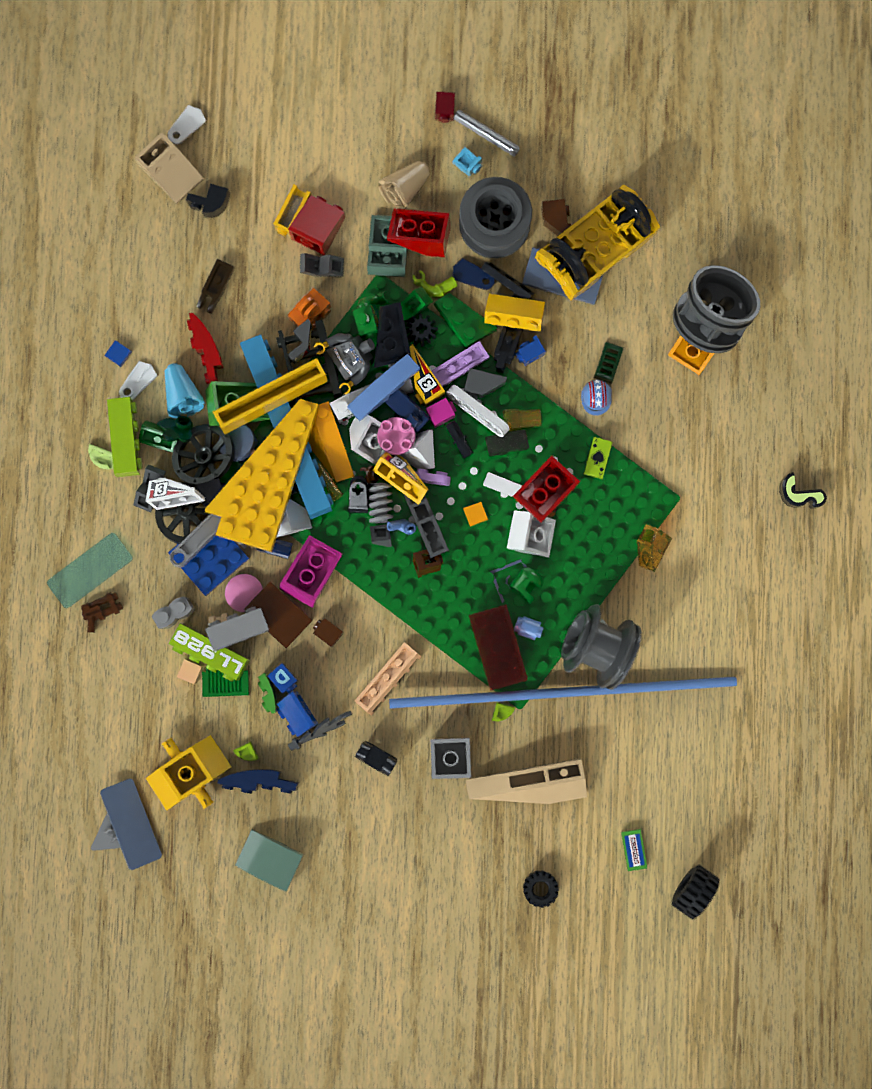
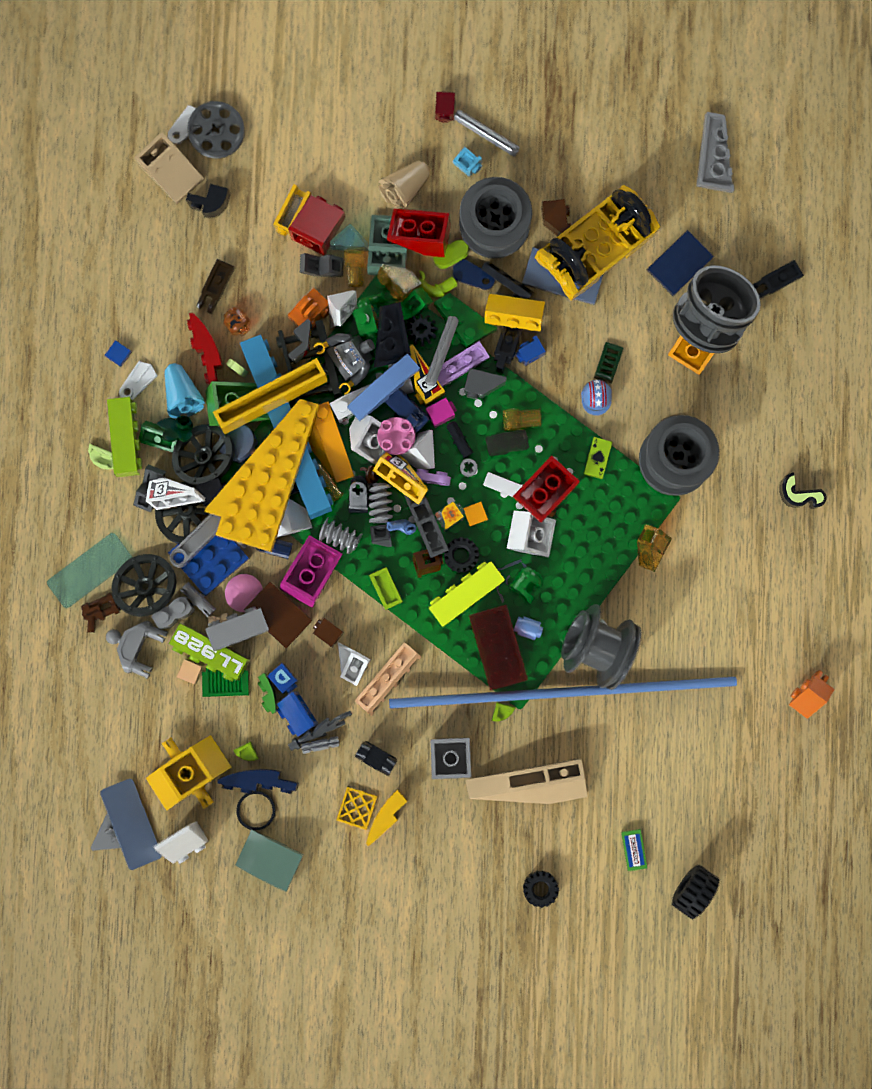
white beam [446,385,510,437] -> none
none -> light grey connector [106,621,168,679]
none -> pearl dark grey wheel [112,554,177,617]
none -> white slope [154,821,209,864]
none -> light grey pin [180,582,216,618]
none -> dark grey wedge [188,101,244,159]
none -> head [223,307,251,336]
none -> yellowish green tile [226,359,249,377]
none -> black piece [236,791,276,830]
none -> light grey axle [301,736,340,754]
none -> light grey piece [319,517,363,554]
none -> white slope [327,290,357,328]
none -> clear light blue slope [330,224,369,252]
none -> yellow window [336,787,378,830]
none -> white slope [338,642,371,686]
none -> clear yellow piece [344,249,364,288]
none -> yellow slope [366,789,408,847]
none -> lime tile [369,567,403,610]
none -> clear yellow slope [377,264,422,302]
none -> light grey axle [425,316,459,386]
none -> neon yellow brick [429,562,505,627]
none -> lime tile [433,240,469,269]
none -> brick [434,501,465,532]
none -> black tyre [444,537,479,573]
none -> light grey bush [460,459,477,477]
none -> dark grey wheel [639,415,719,496]
none -> dark blue tile [647,230,714,296]
none -> light grey wing [696,112,734,193]
none -> black hinge [752,260,804,299]
none -> orange brick [789,670,835,719]

